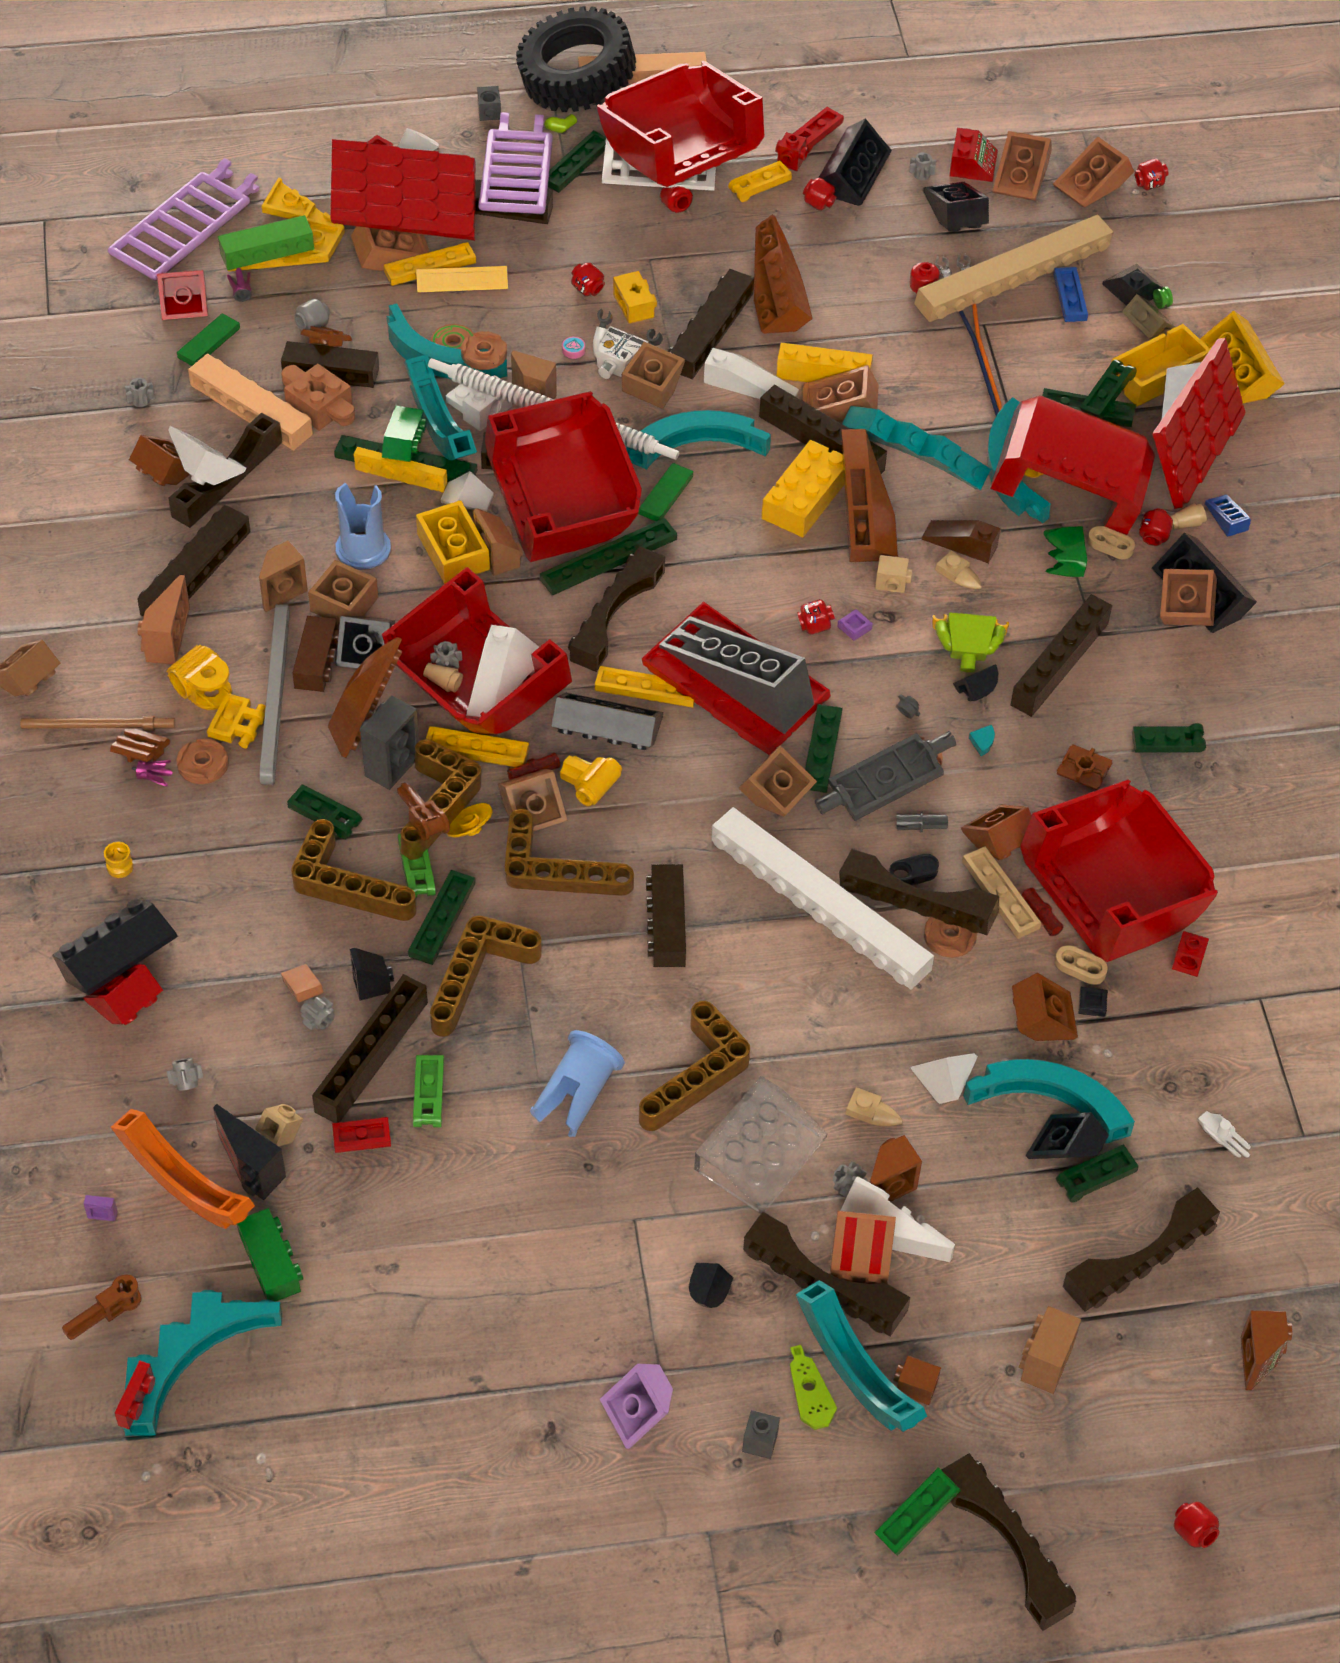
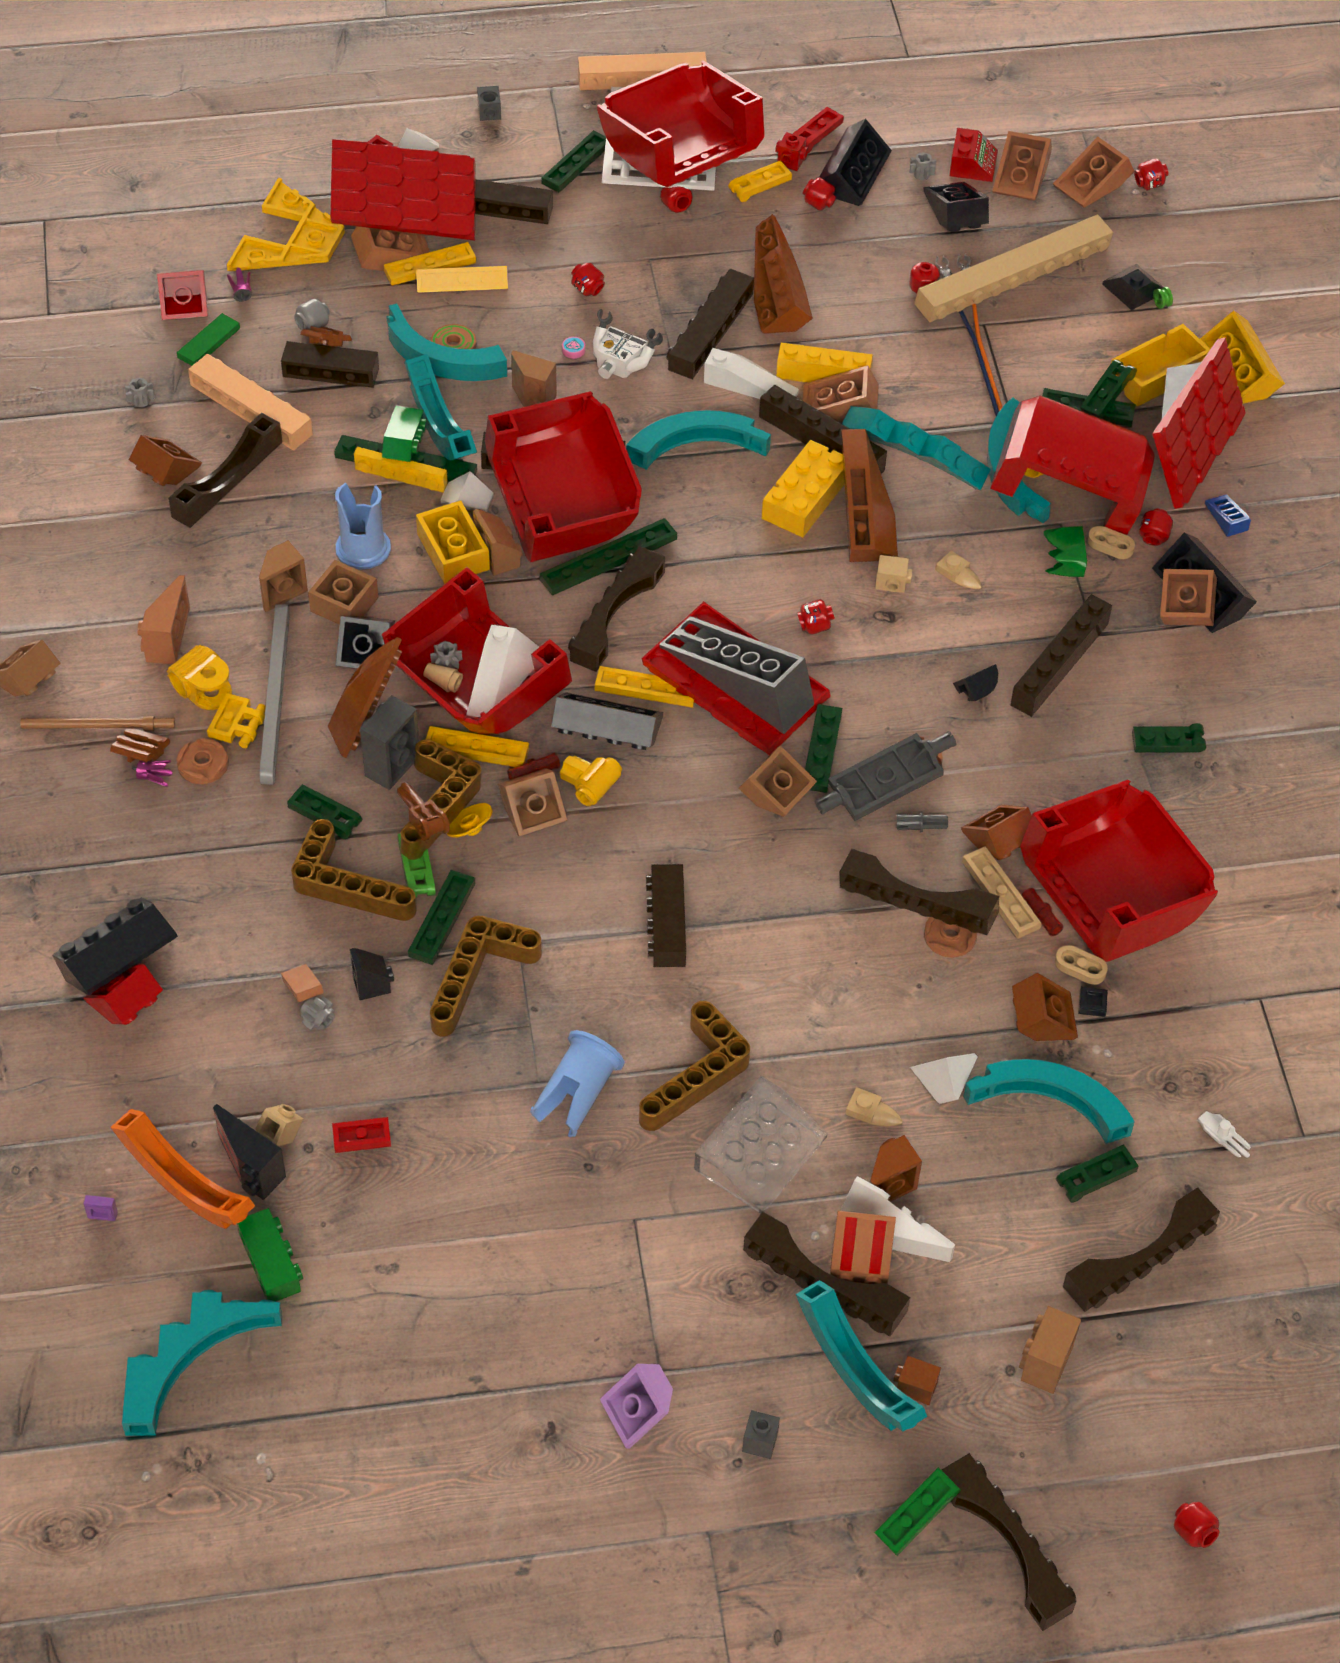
dark orange connector [62,1274,141,1340] -> none
yellow wheel [104,842,133,878] -> none
lavender bar [108,158,259,281] -> none
red plate [115,1360,155,1429] -> none
dark brown brick [137,505,251,617] -> none
light grey gear [167,1058,203,1091] -> none
white wedge [168,426,246,485] -> none
bright green brick [218,215,314,271] -> none
nougat brick [281,364,355,431] -> none
reddish brown brick [292,615,339,692] -> none
dark brown brick [312,974,428,1123] -> none
bright green plate [413,1055,444,1127] -> none
white hose [428,358,679,460] -> none
white brick [446,375,512,431] -> none
nougat tile [461,331,507,370] -> none
lavender bar [478,112,553,214] -> none
pearl gold beam [504,809,634,896] -> none
black tyre [516,6,636,112] -> none
lime arm [544,114,577,133] -> none
yellow brick [613,271,657,324] -> none
medium nougat slope [621,341,685,409] -> none
green tile [638,463,693,521] -> none
black brick [689,1263,734,1308] -> none
white brick [711,807,934,990] -> none
lime piece [790,1345,837,1430] -> none
light grey gear [833,1161,868,1198] -> none
medium lavender tile [837,609,873,641] -> none
black piece [889,854,939,885] -> none
dark grey plate [896,694,920,719] -> none
reddish brown slope [922,520,1001,564] -> none
lime torso [932,612,1009,673] -> none
teal tile [969,725,995,756] -> none
black slope [1025,1112,1109,1159] -> none
blue plate [1053,267,1088,322] -> none
dark orange piece [1057,744,1113,790] -> none
dark tan panel [1122,294,1175,339] -> none
tan cone [1171,503,1207,530] -> none
red brick [1172,931,1209,977] -> none
dark orange slope [1240,1310,1292,1390] -> none

